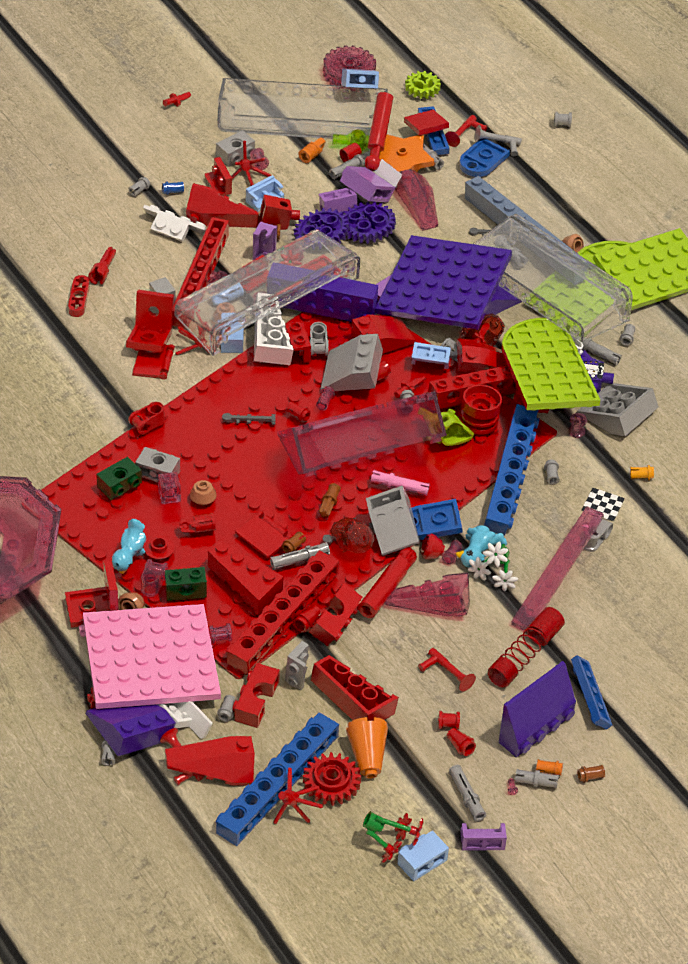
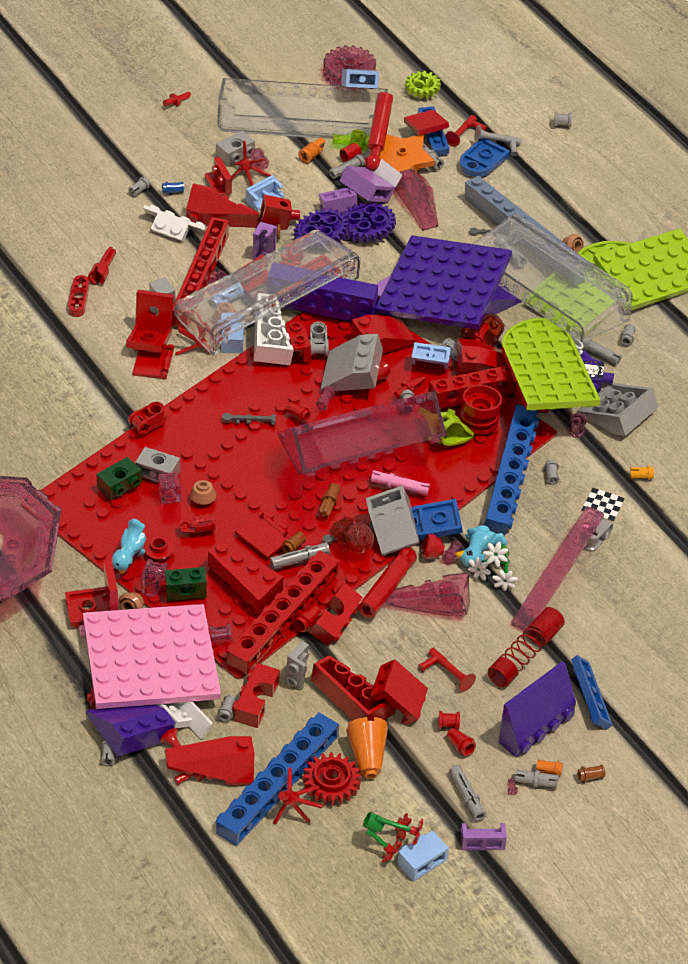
none -> red panel [370,659,428,725]

